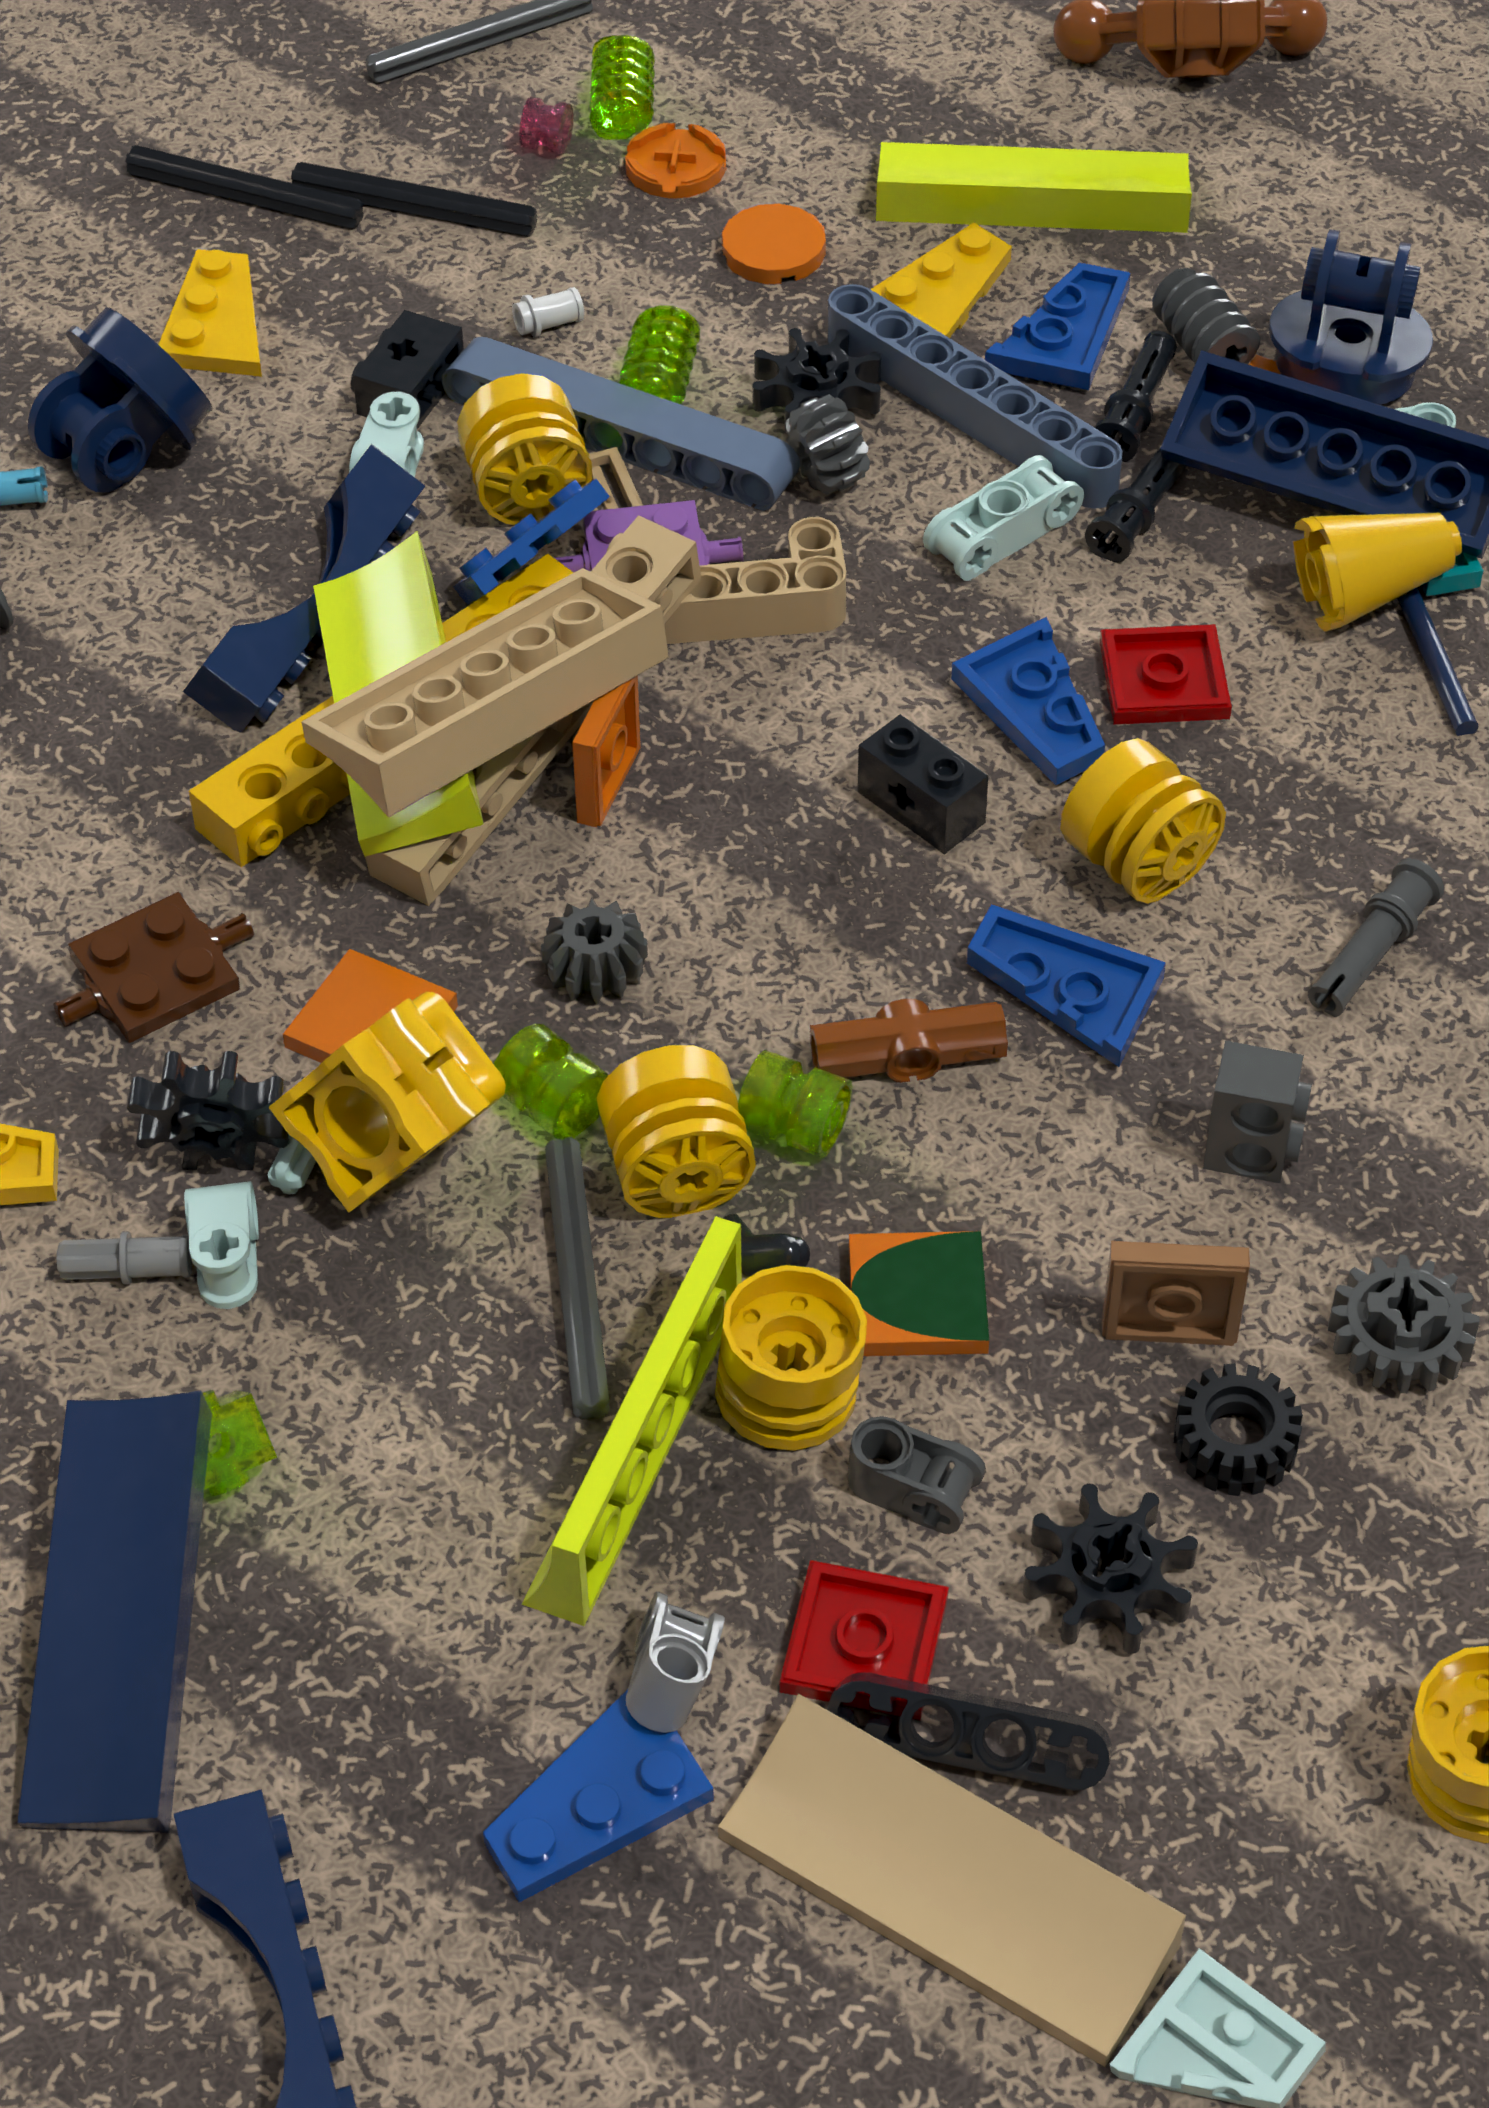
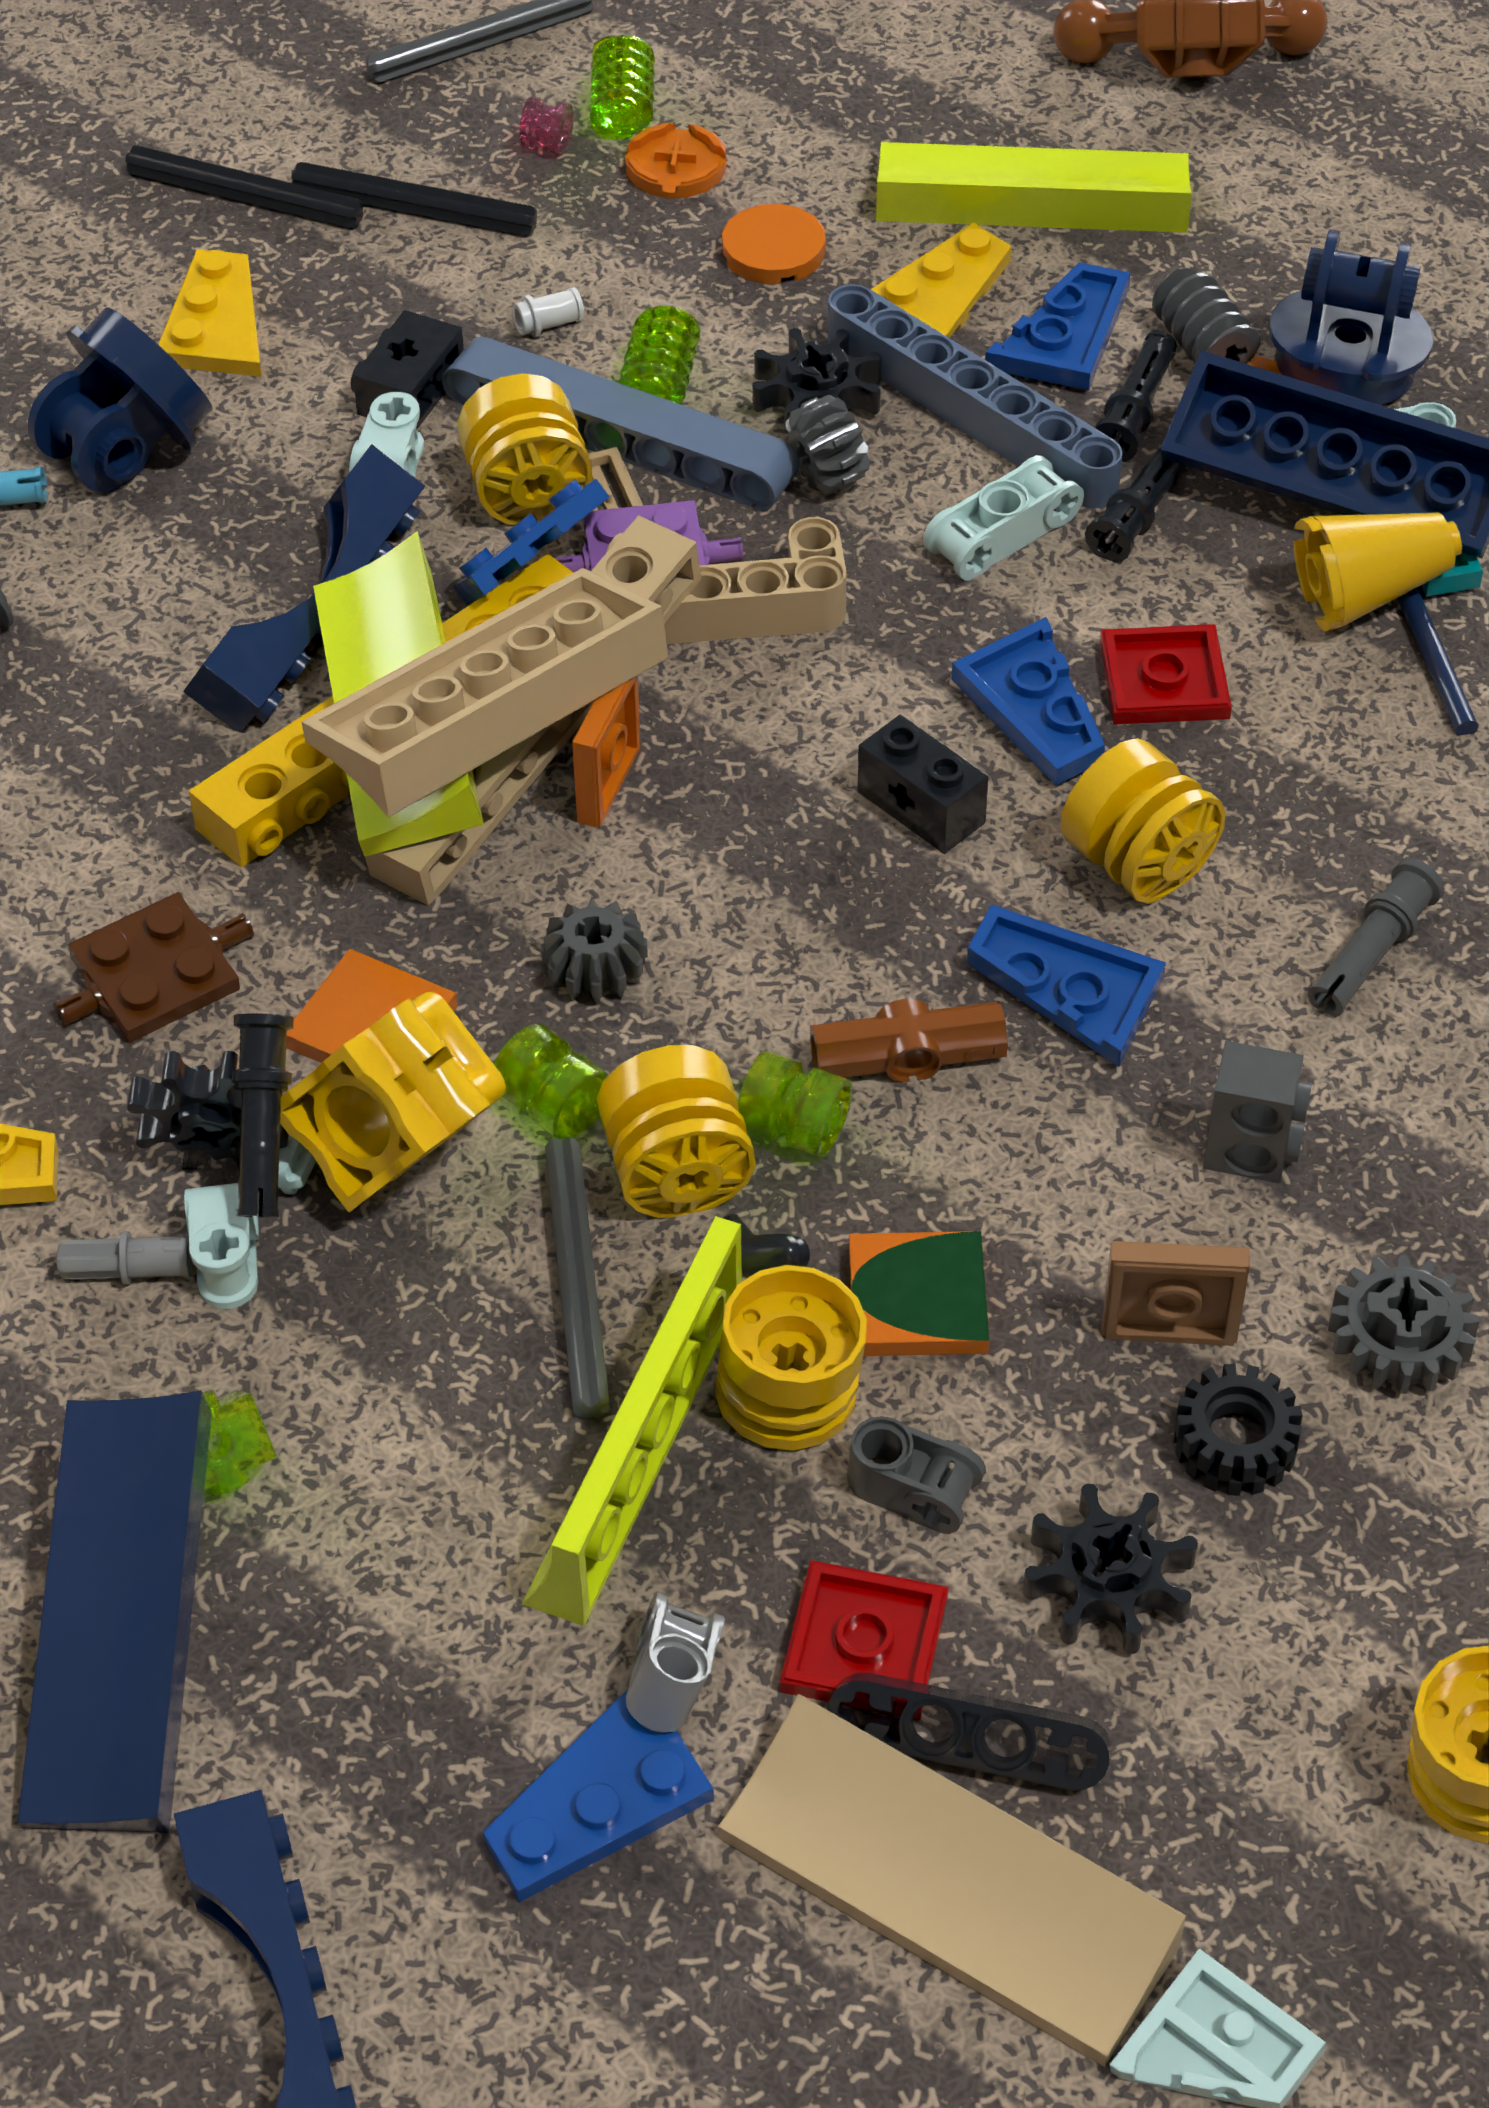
none -> black pin [232,1013,294,1218]

